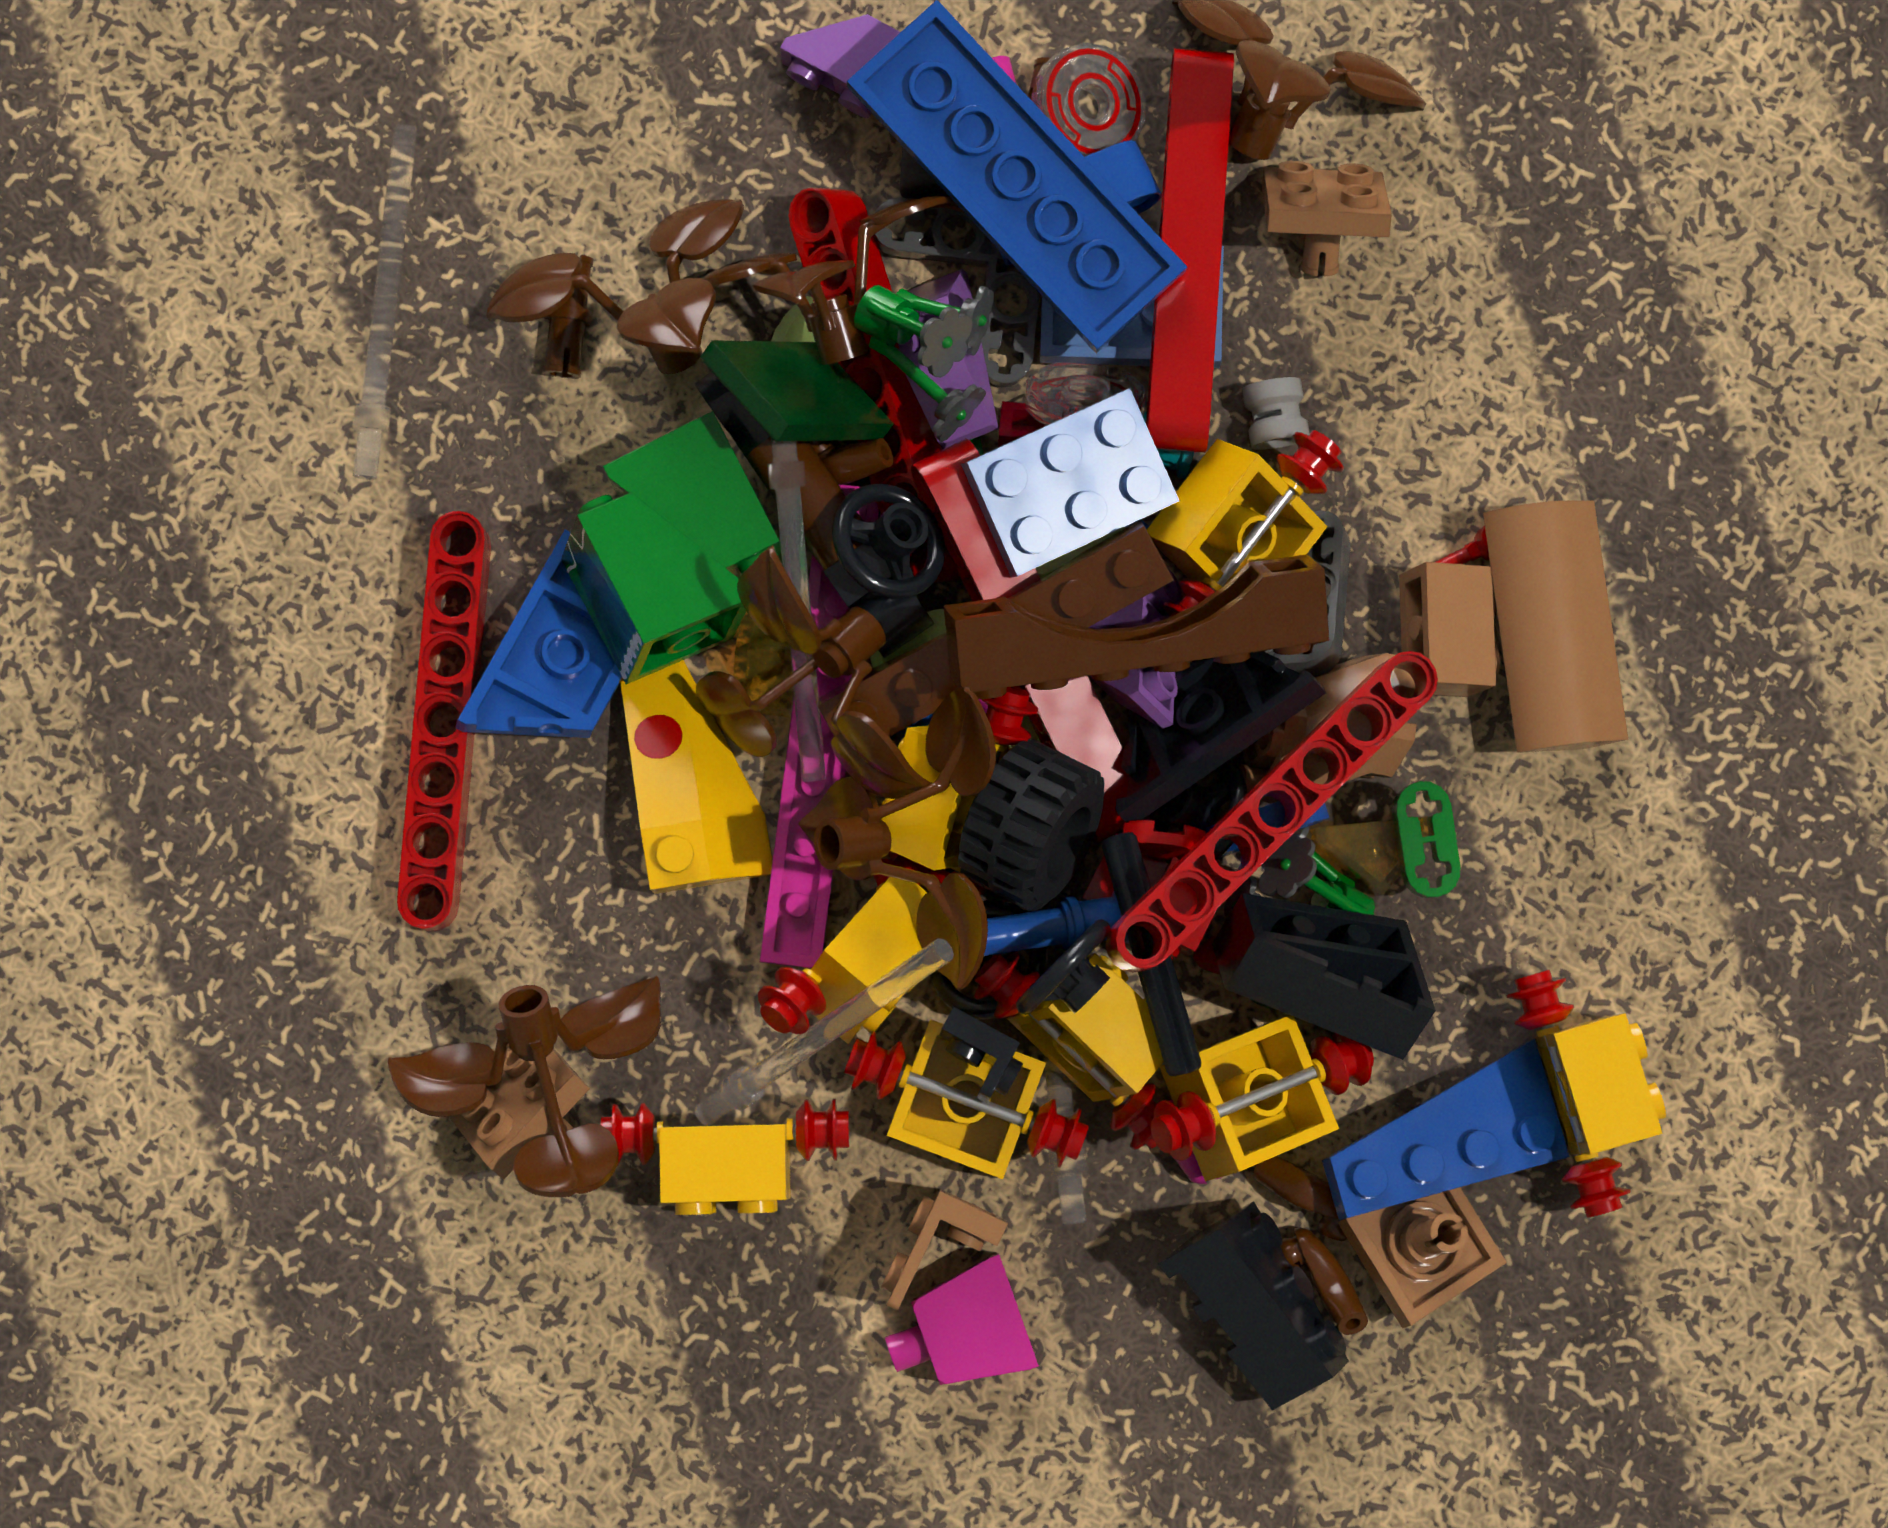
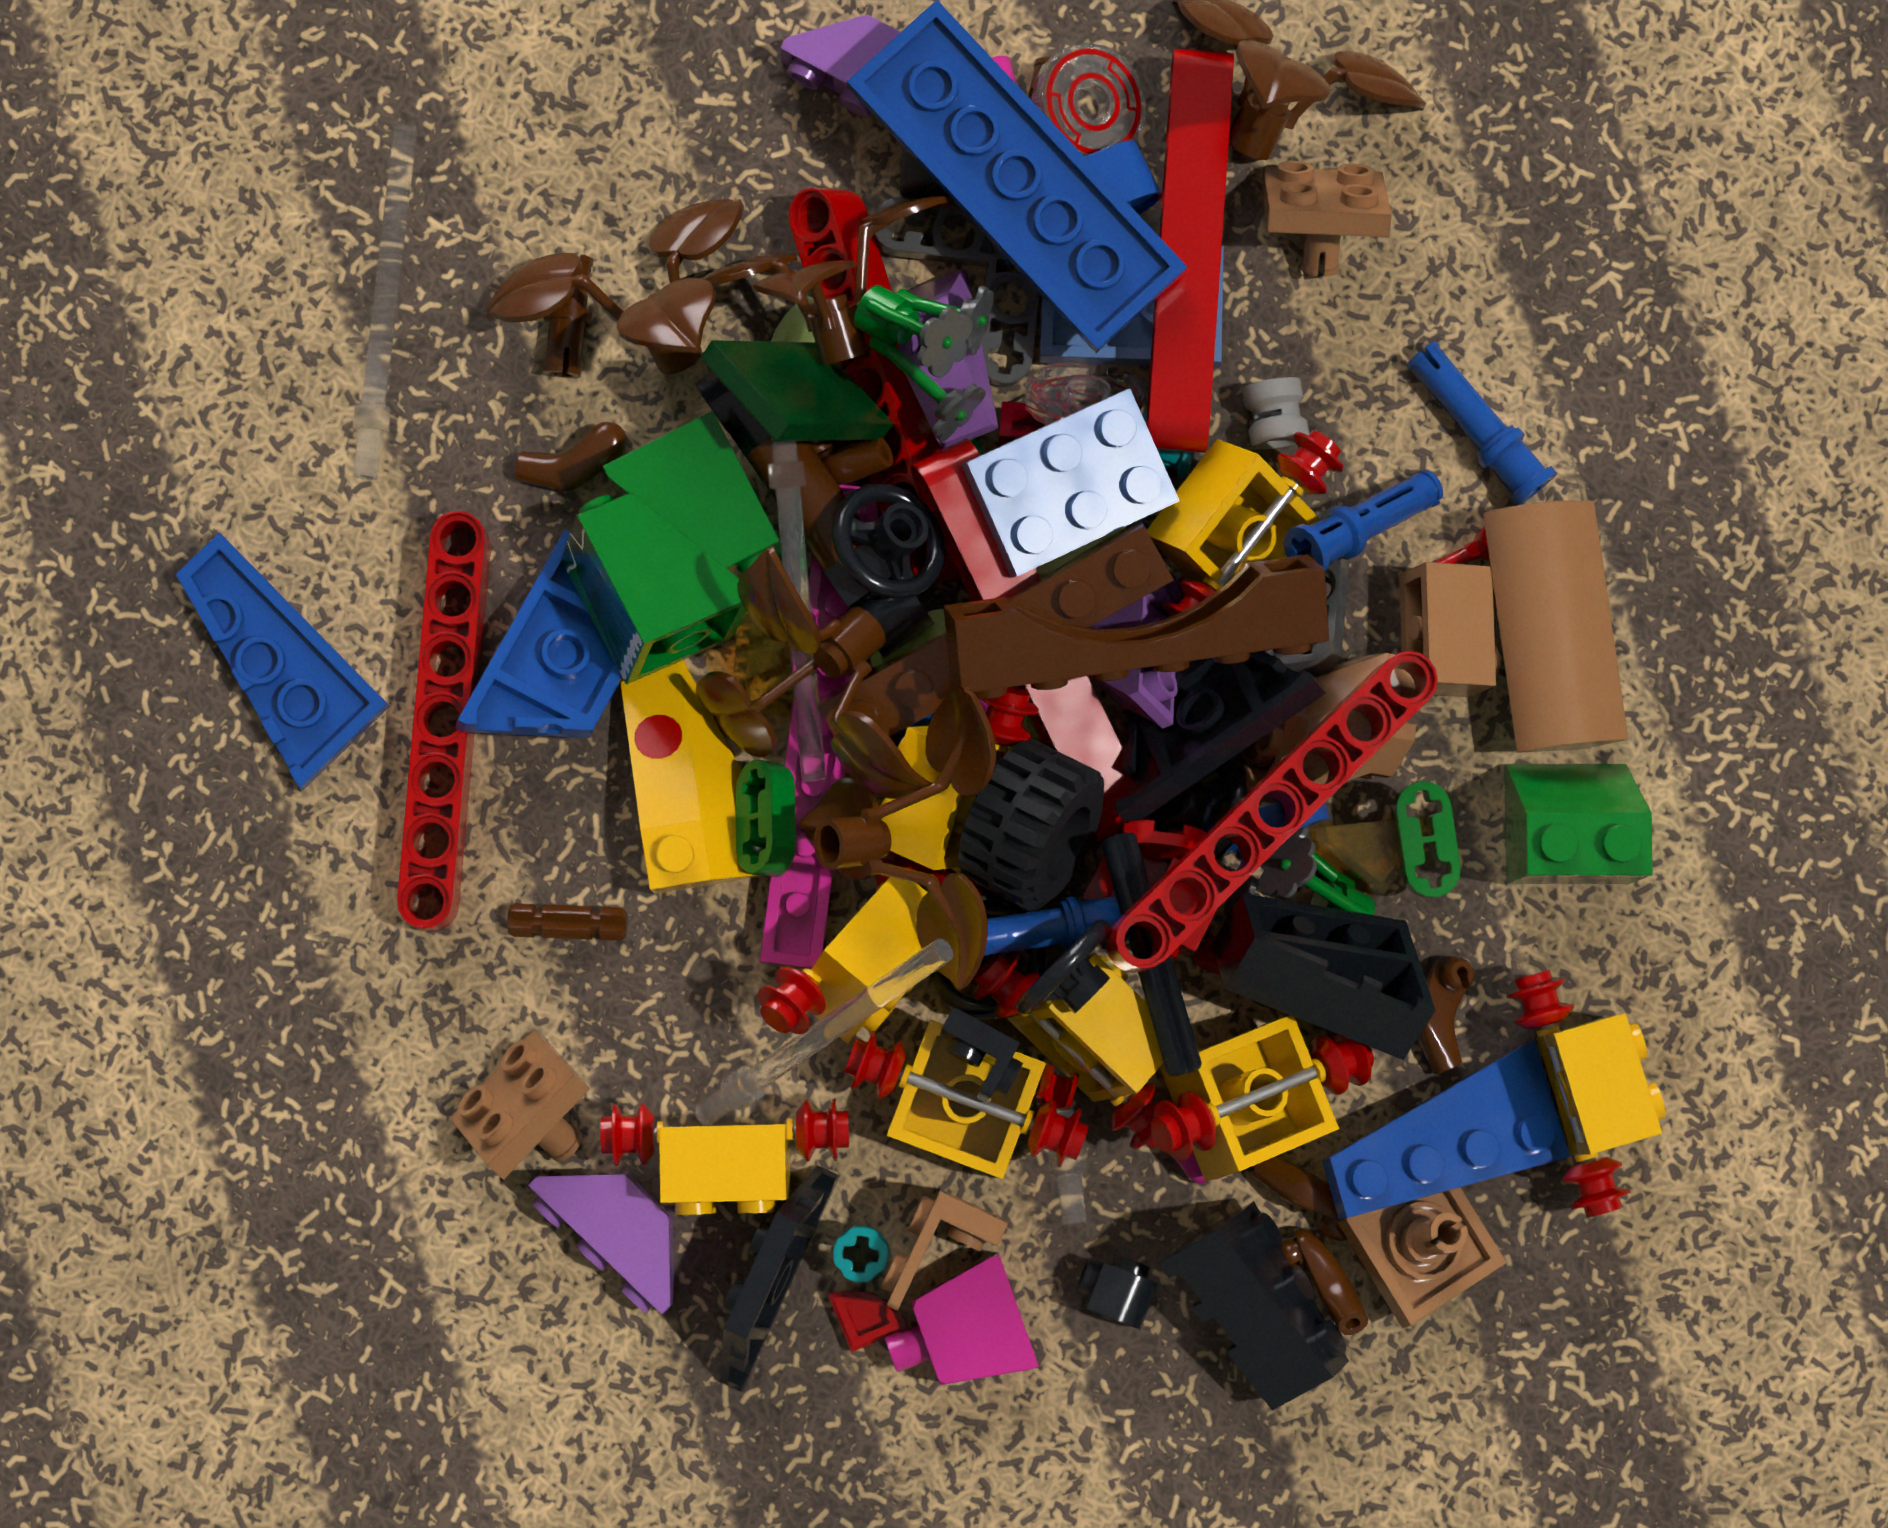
reddish brown plant [388,976,661,1197] -> none
none -> blue wing [176,532,390,790]
none -> reddish brown axle [507,903,628,941]
none -> reddish brown arm [515,422,627,491]
none -> medium lavender slope [528,1174,674,1314]
none -> black wing [719,1165,840,1392]
none -> green beam [736,760,796,877]
none -> red tile [828,1290,908,1352]
none -> teal bush [833,1225,889,1282]
none -> red hand [1033,1064,1080,1118]
none -> black plate [1076,1255,1158,1330]
none -> blue pin [1283,470,1443,571]
none -> blue pin [1406,341,1558,506]
none -> reddish brown arm [1417,956,1474,1075]
none -> green slope [1504,764,1653,885]

